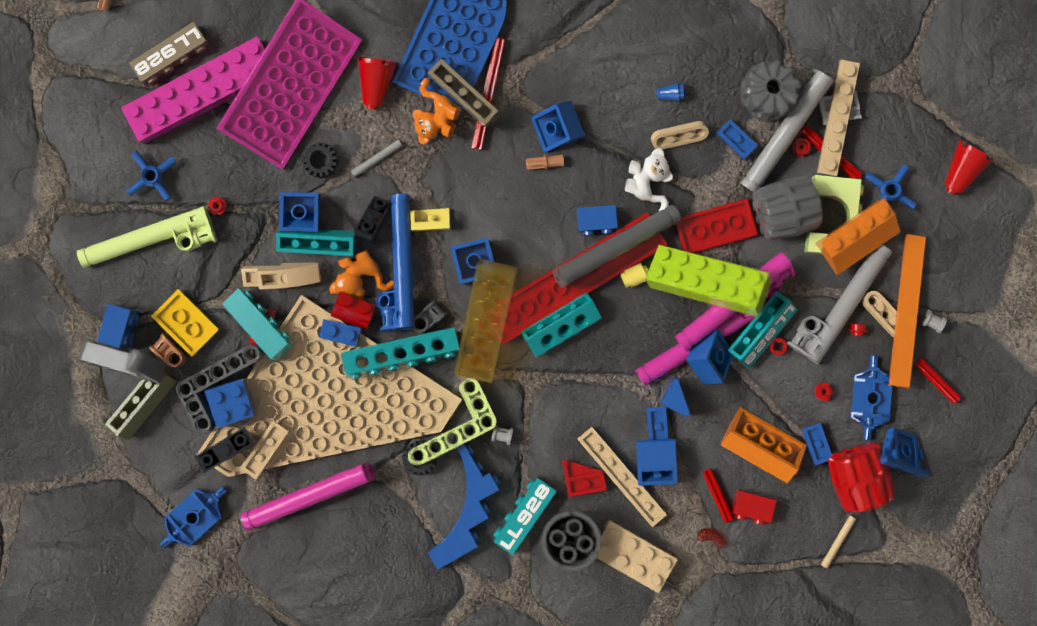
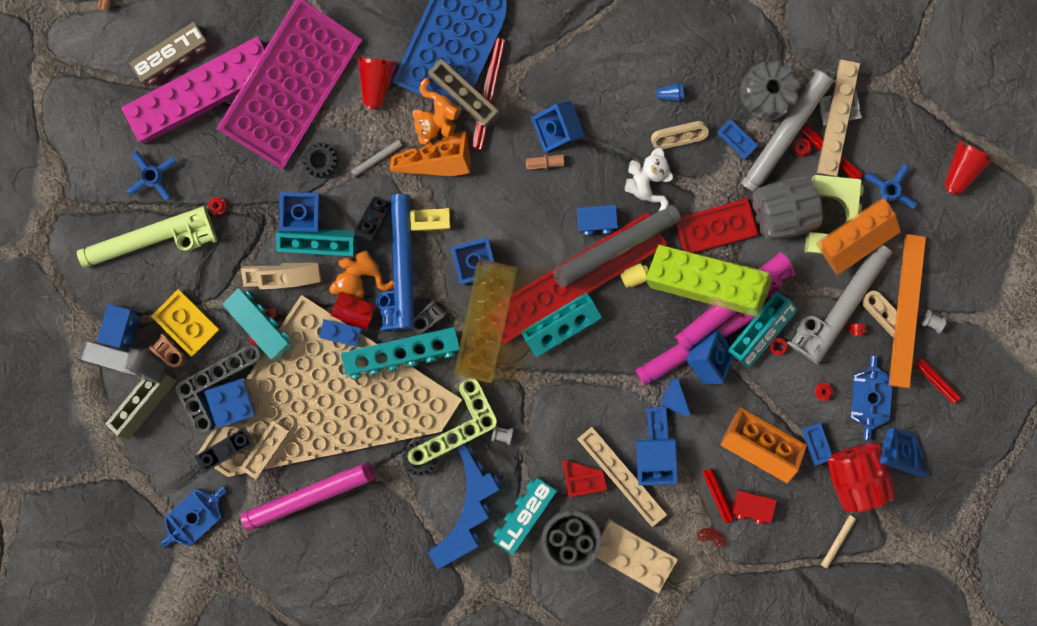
none -> orange wedge [389,131,471,176]

